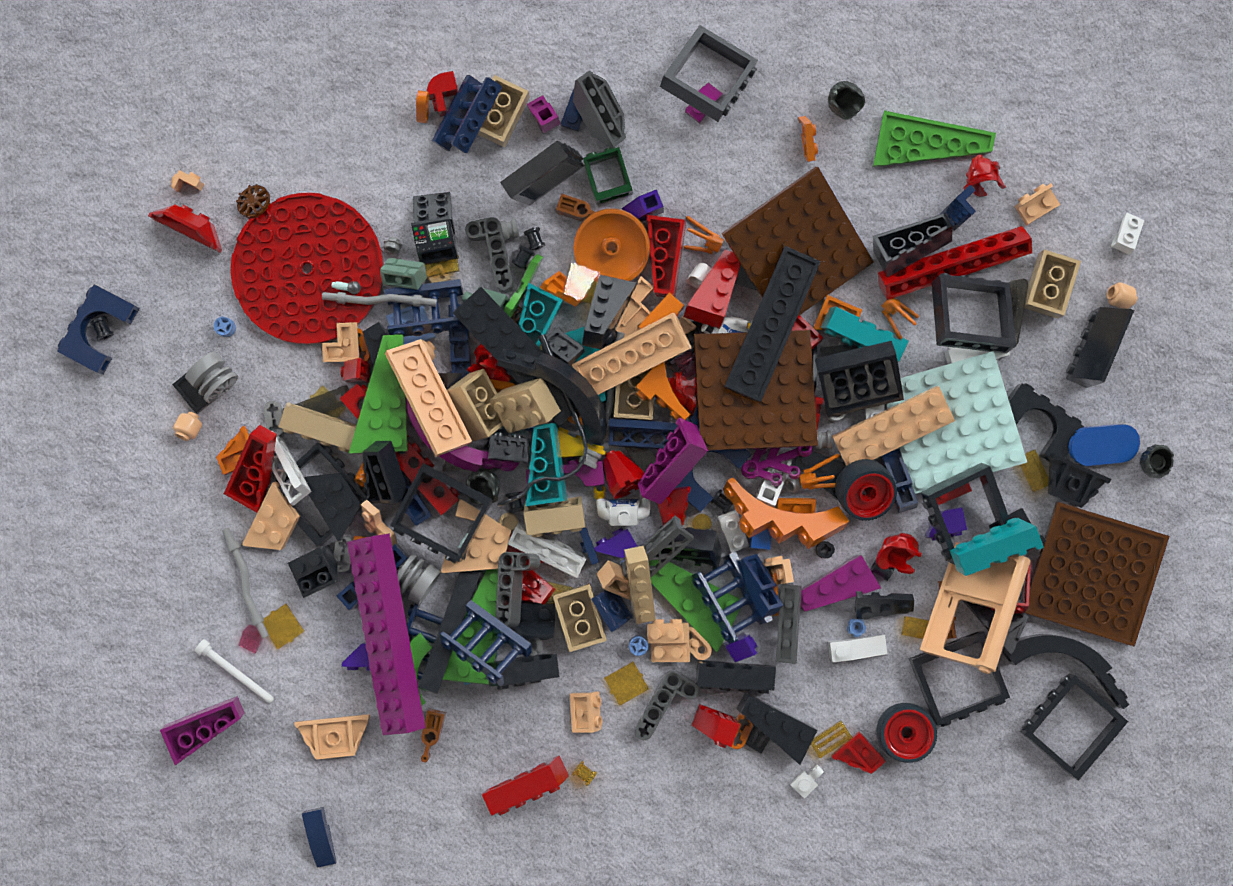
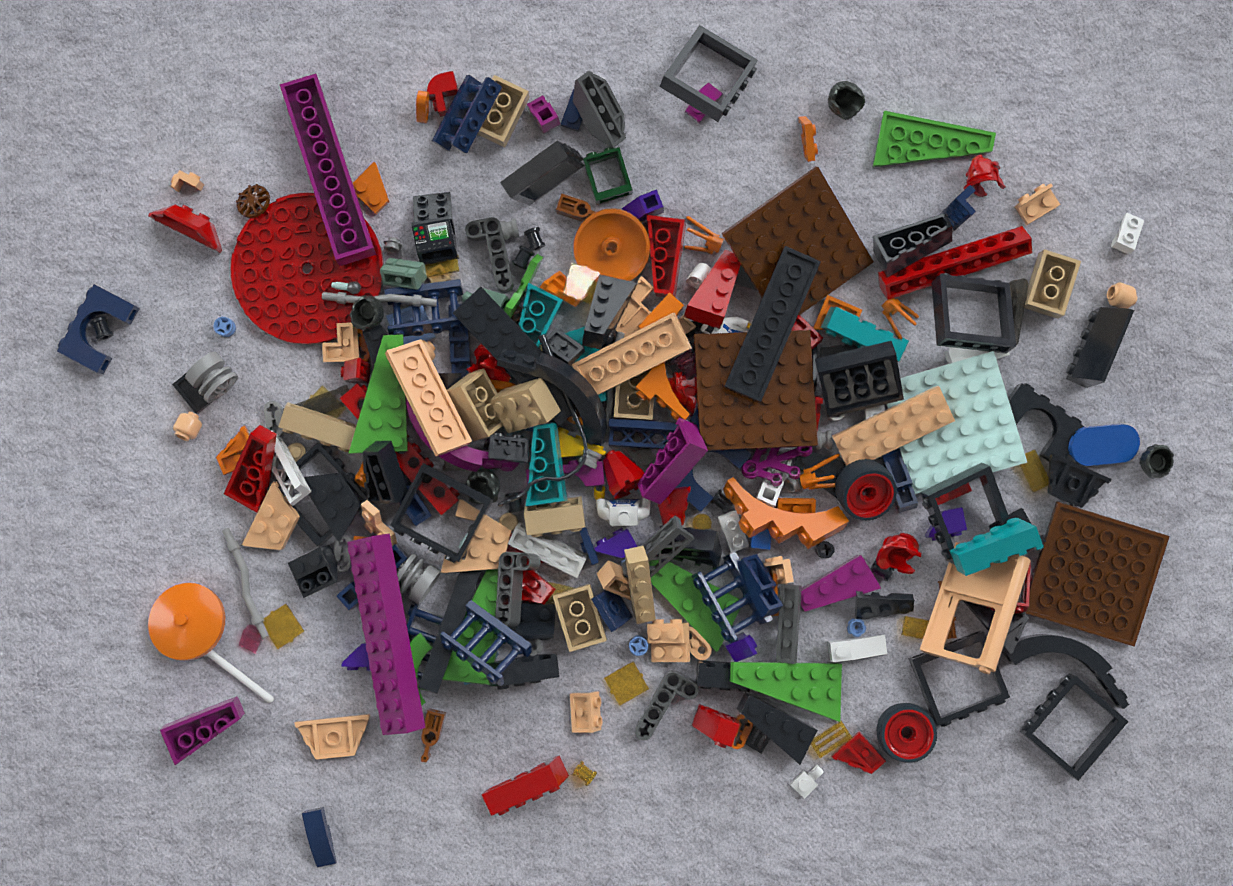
none -> orange dish [148,583,226,661]
none -> magenta brick [280,73,376,266]
none -> tan plate [288,443,306,462]
none -> pearl dark grey hair [350,295,384,330]
none -> orange wing [353,162,390,215]
none -> bright green wing [730,662,842,722]

